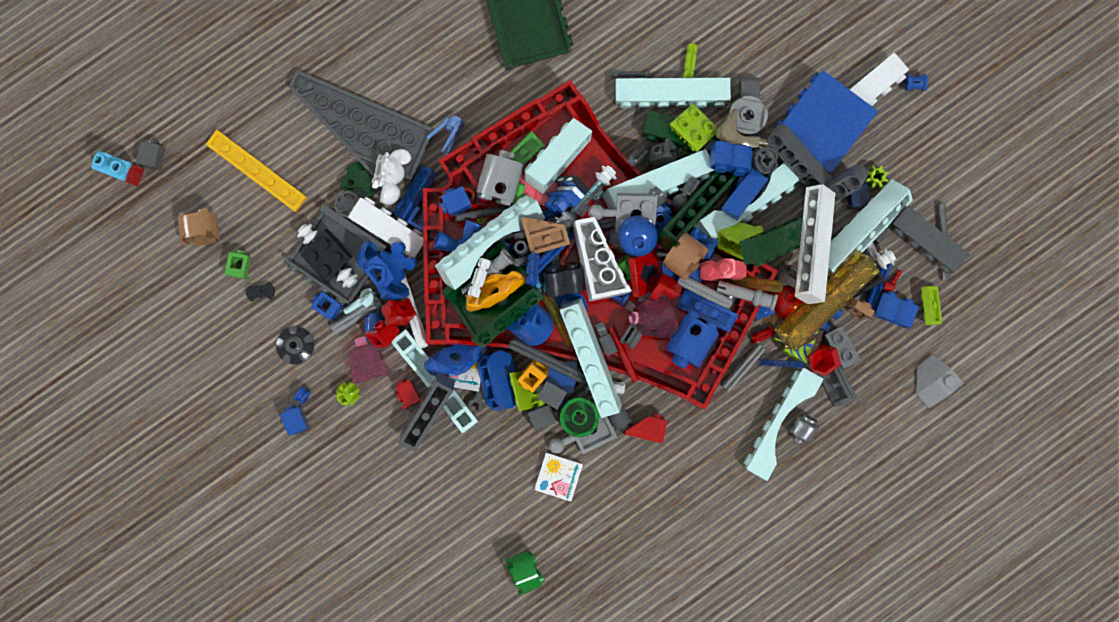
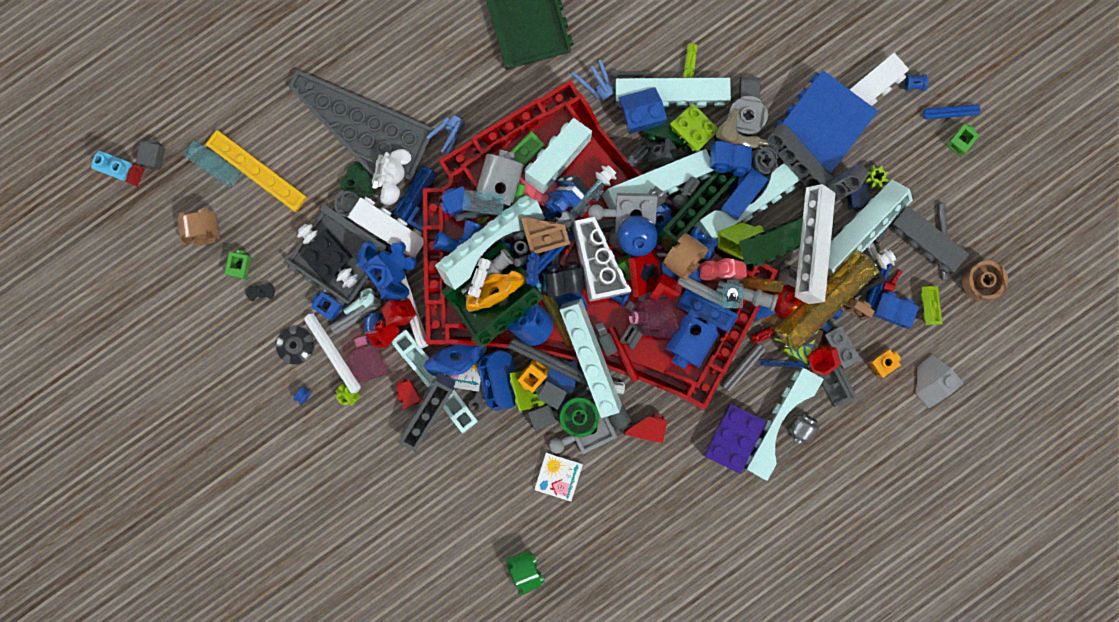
blue brick [280,405,310,436] -> none
none -> clear light blue plate [183,140,242,188]
none -> white axle [304,313,361,393]
none -> clear light blue tile [462,190,505,216]
none -> medium blue plant [571,59,615,101]
none -> blue slope [618,87,667,134]
none -> dark purple brick [703,404,766,474]
none -> clear light blue brick [722,280,743,308]
none -> light orange brick [868,349,901,379]
none -> blue axle [923,104,980,120]
none -> bright green brick [945,124,980,156]
none -> medium nougat brick [962,260,1008,301]

